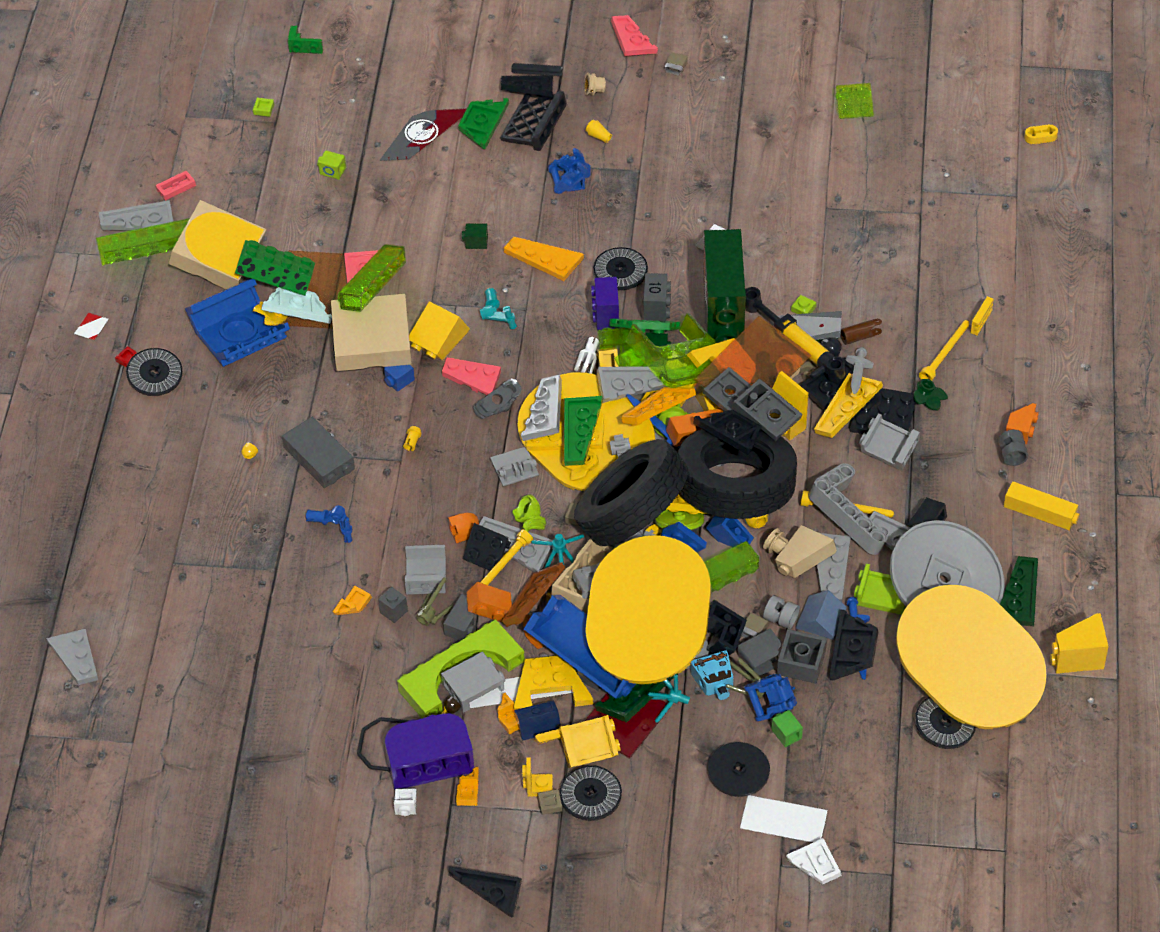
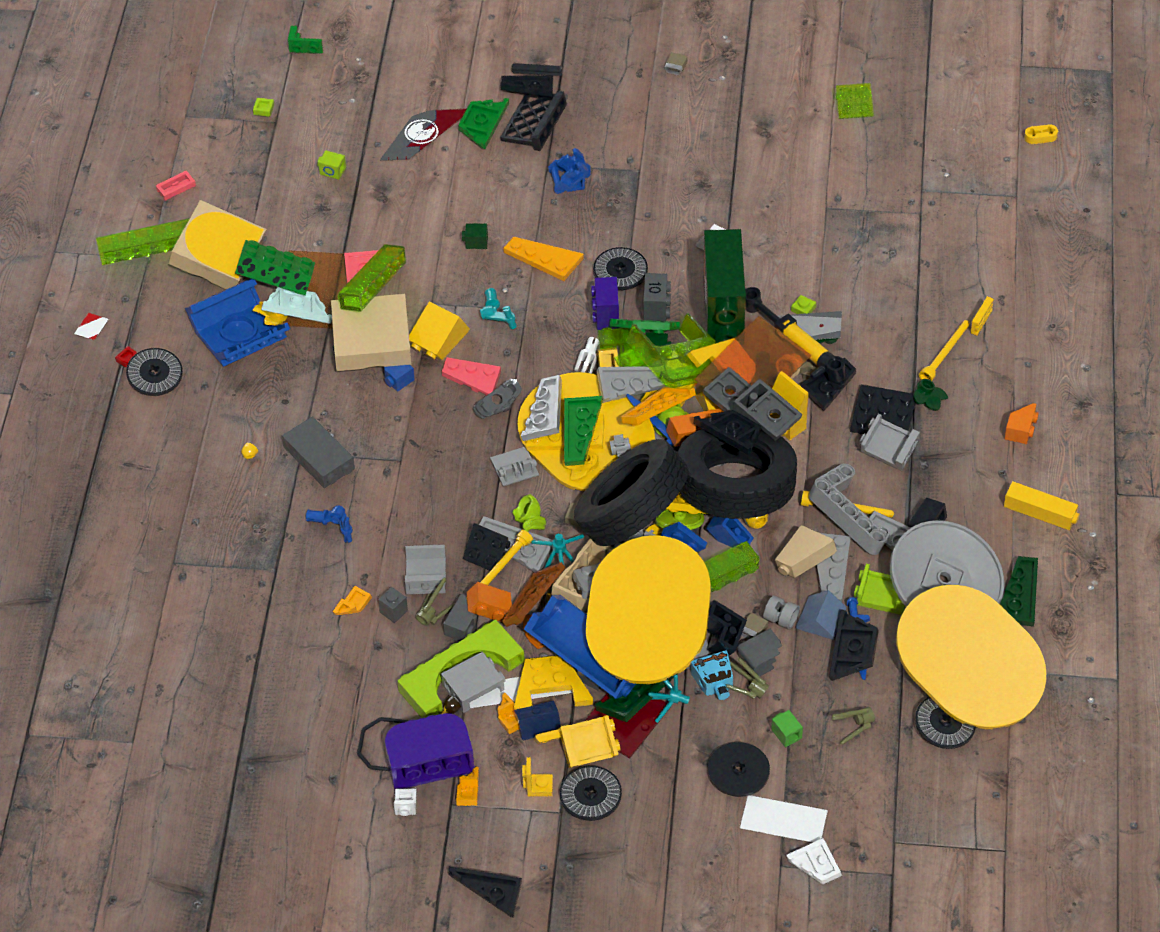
light grey wing [46,629,98,685] -> none
light grey wing [99,200,175,231] -> none
yellow pin [403,426,422,451] -> none
orange brick [448,513,479,543] -> none
dark tan plate [538,790,562,815] -> none
tan piece [584,73,605,96] -> none
yellow cone [585,120,612,143] -> none
coral wing [611,15,658,56] -> none
blue piece [744,674,797,721] -> none
tan piece [763,528,789,554] -> none
dark grey brick [777,629,827,684] -> none
yellow wing [814,373,883,438] -> none
black piece [820,337,842,356] -> none
reddish brown piece [840,318,882,345] -> none
light grey sword [846,347,874,394] -> none
dark grey wheel [999,430,1028,466] -> none
yellow slope [1050,613,1108,674] -> none
none -> olive plant [832,706,875,745]

